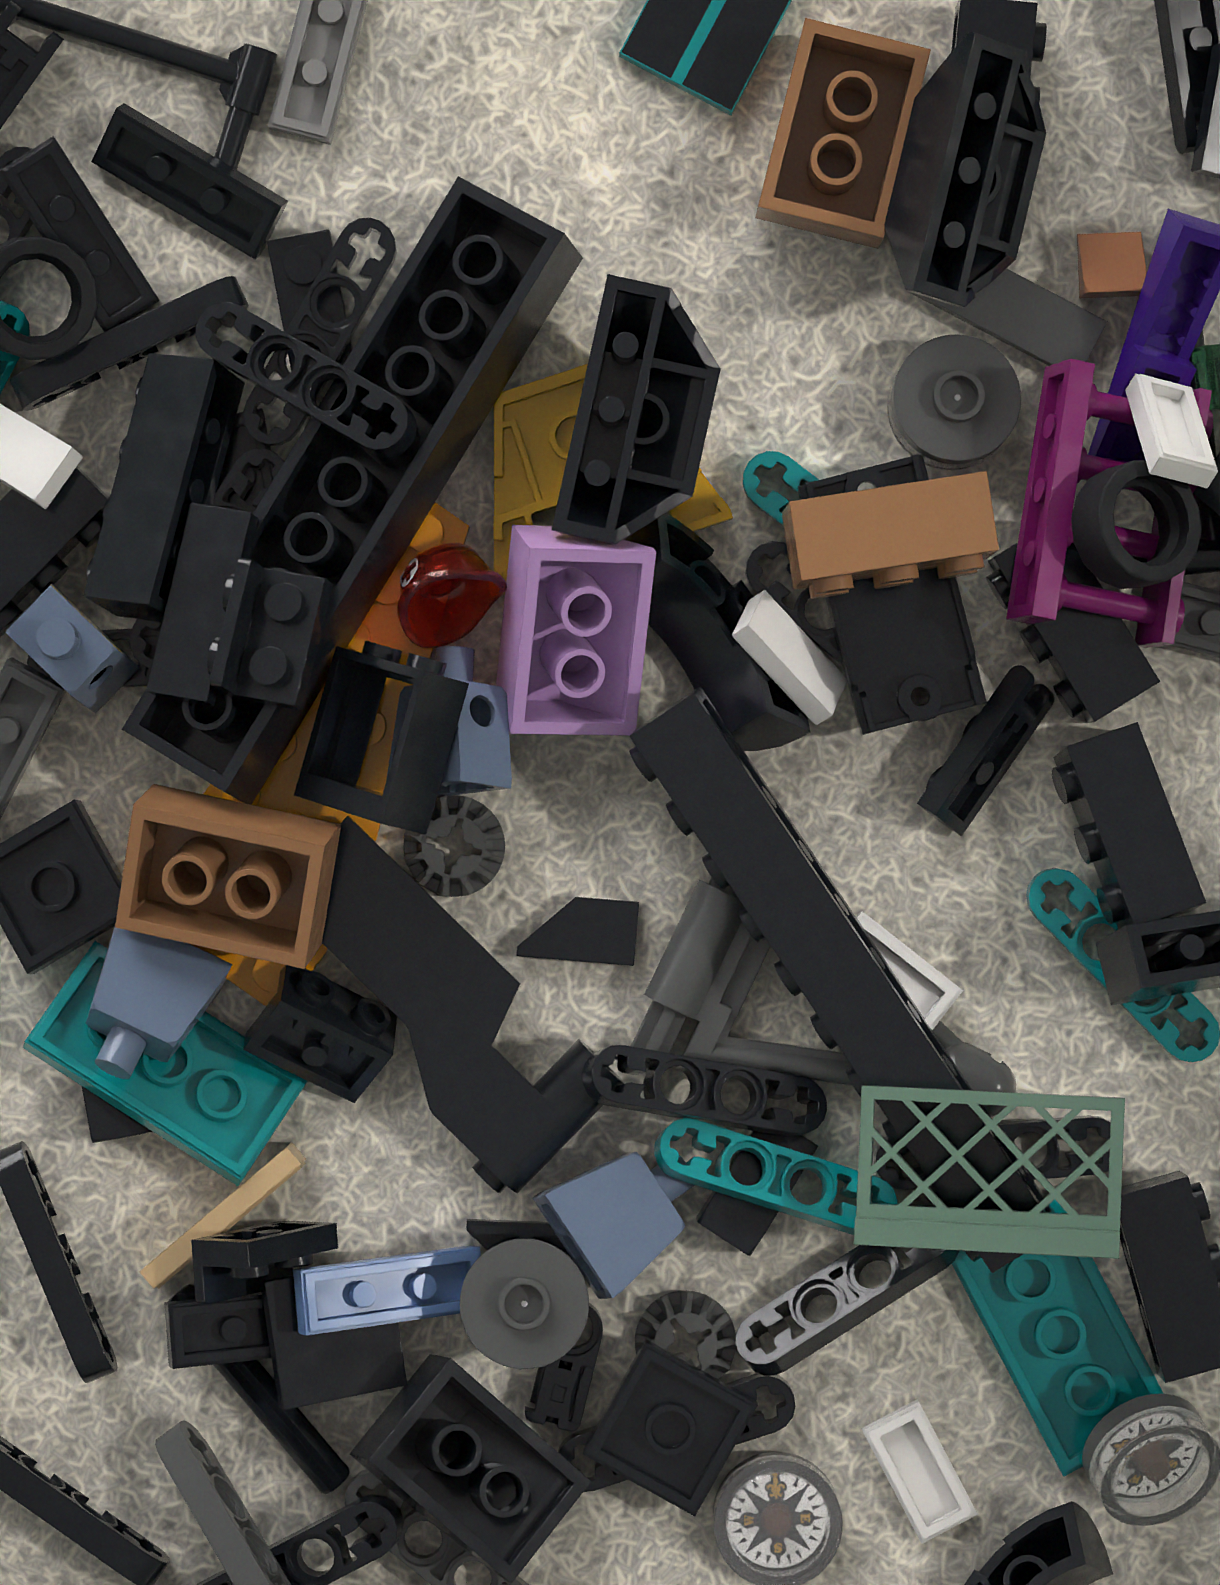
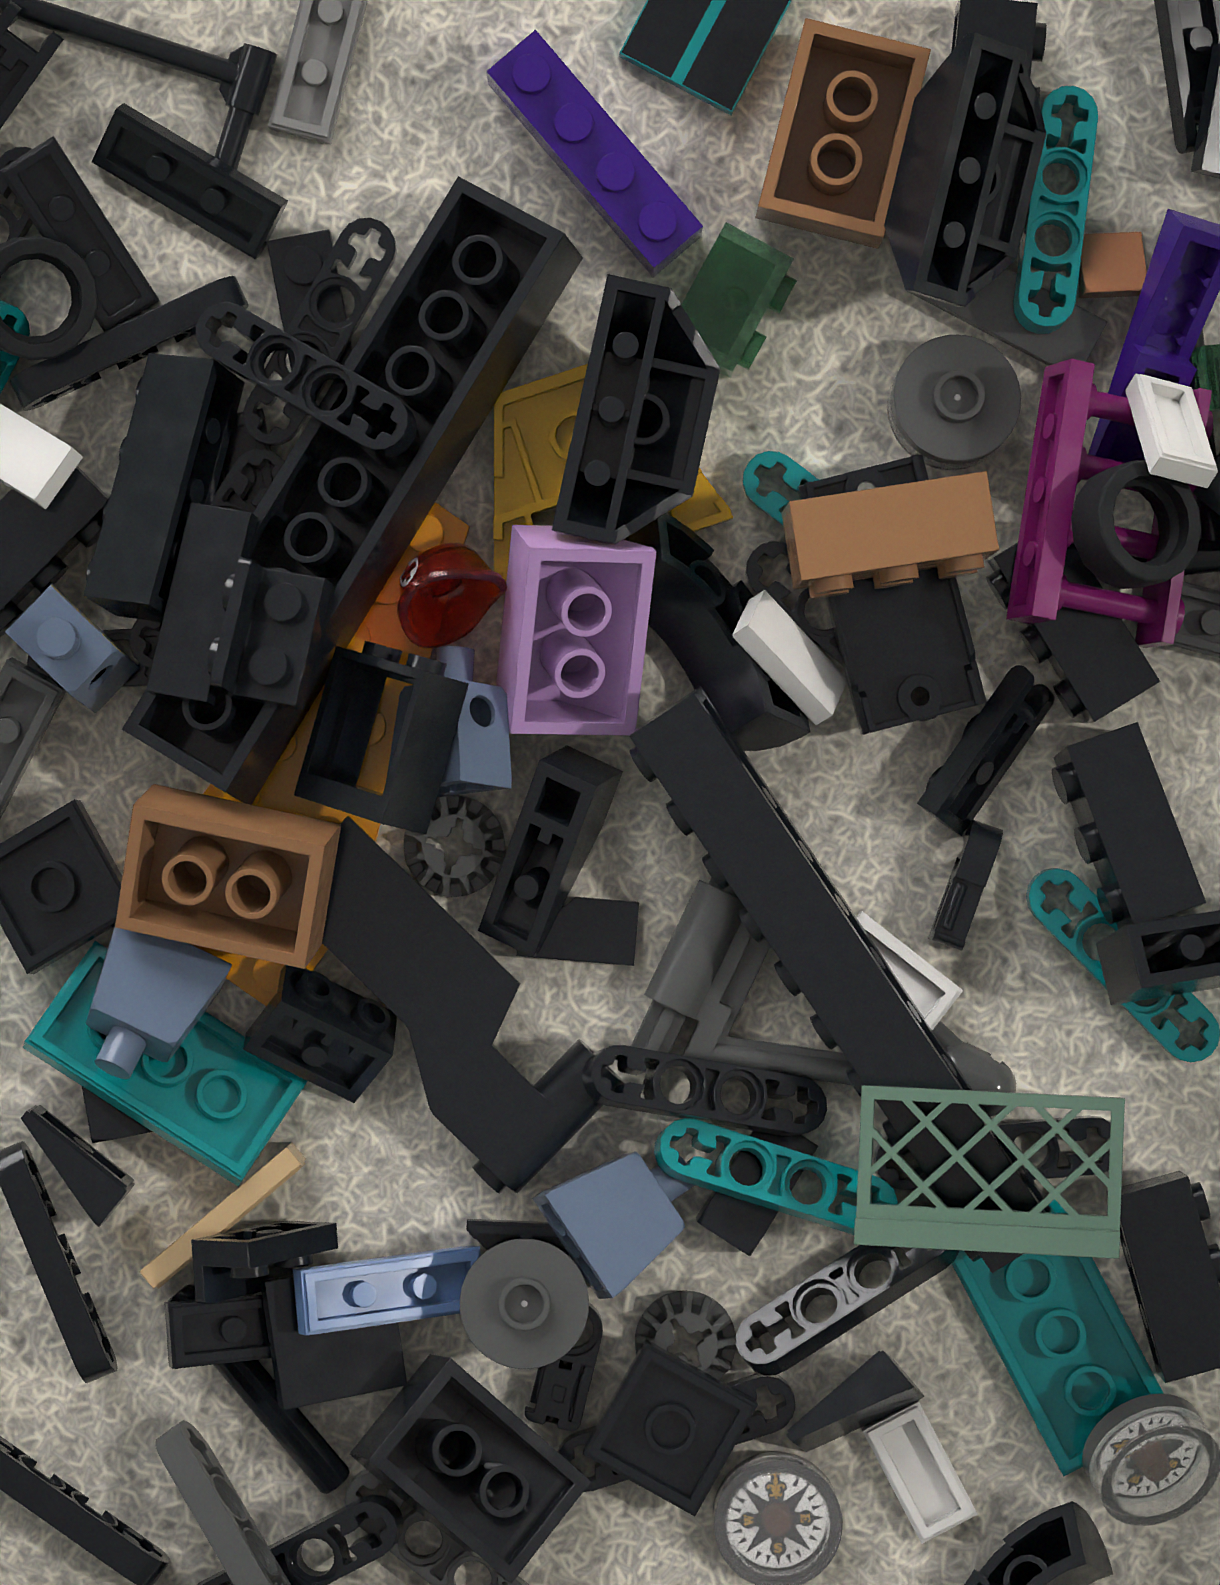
none -> black slope [21,1105,135,1227]
none -> black slope [478,745,623,958]
none -> dark purple brick [486,29,703,277]
none -> clear green brick [681,222,798,378]
none -> black slope [786,1351,924,1452]
none -> black piece [928,819,1003,951]
none -> teal beam [1013,86,1098,334]

